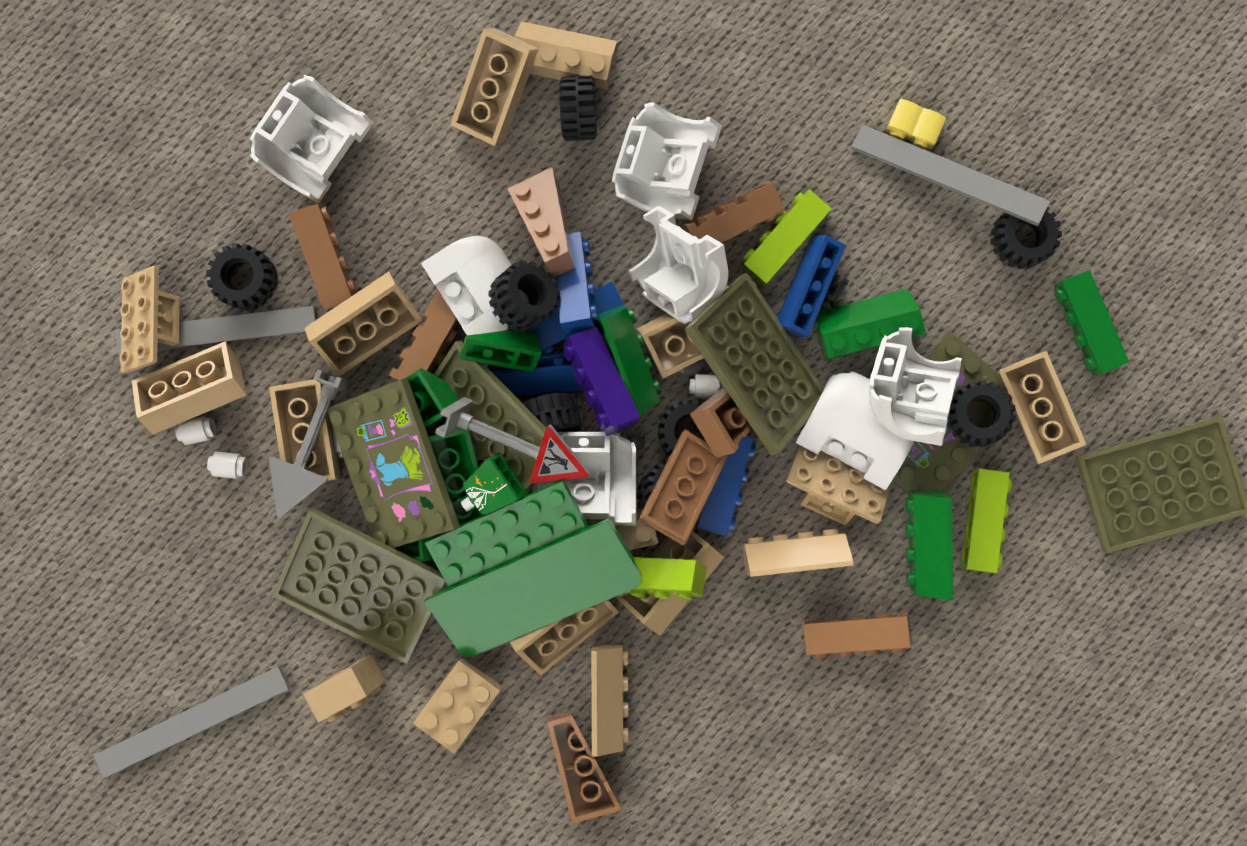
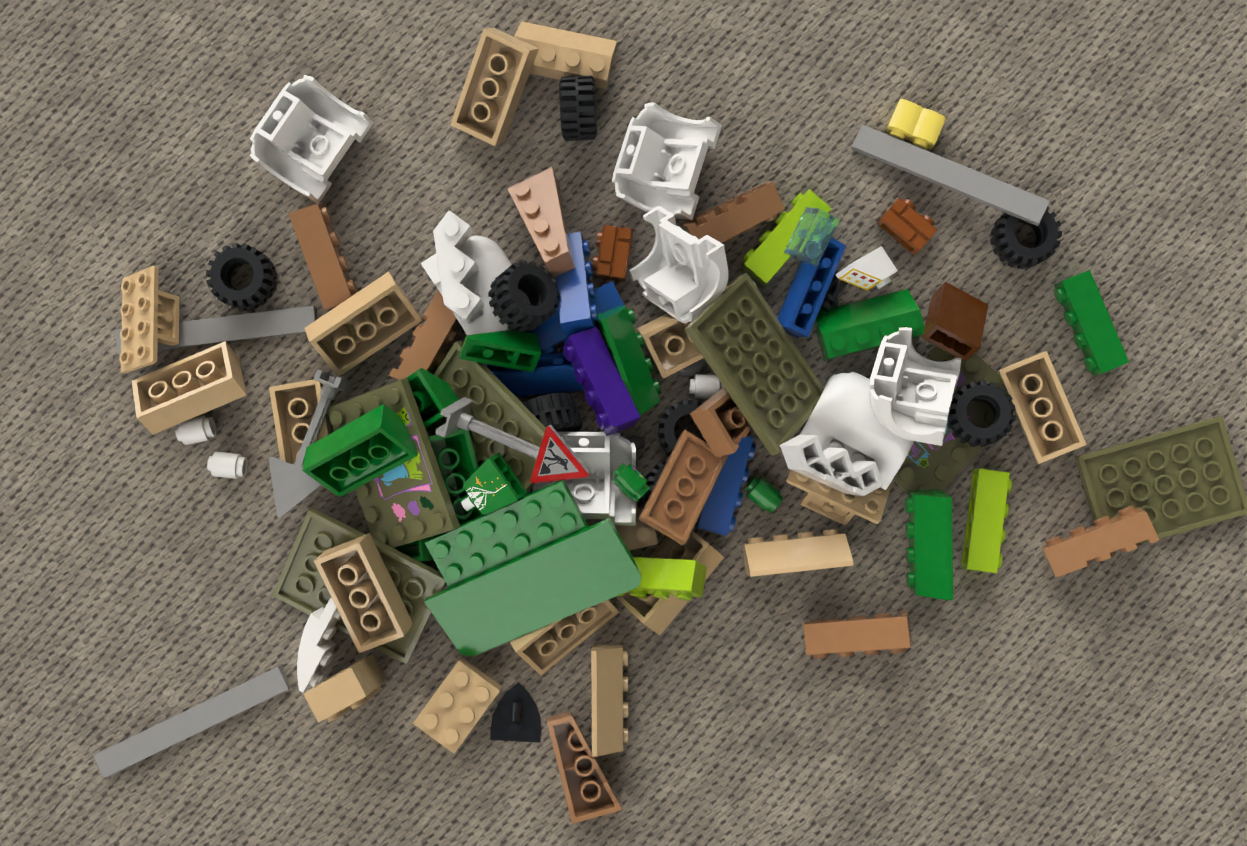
none -> white slope [297,597,341,693]
none -> green slope [302,404,418,497]
none -> tan brick [314,533,414,653]
none -> white brick [433,211,484,324]
none -> black shield [490,682,541,743]
none -> dark orange brick [592,225,633,282]
none -> green brick [612,463,650,502]
none -> green brick [745,476,783,513]
none -> white brick [780,434,883,496]
none -> clear light blue brick [784,207,840,266]
none -> white slope [836,246,898,291]
none -> dark orange brick [876,197,938,256]
none -> reddish brown brick [922,282,988,361]
none -> medium nougat wedge [1042,506,1160,577]

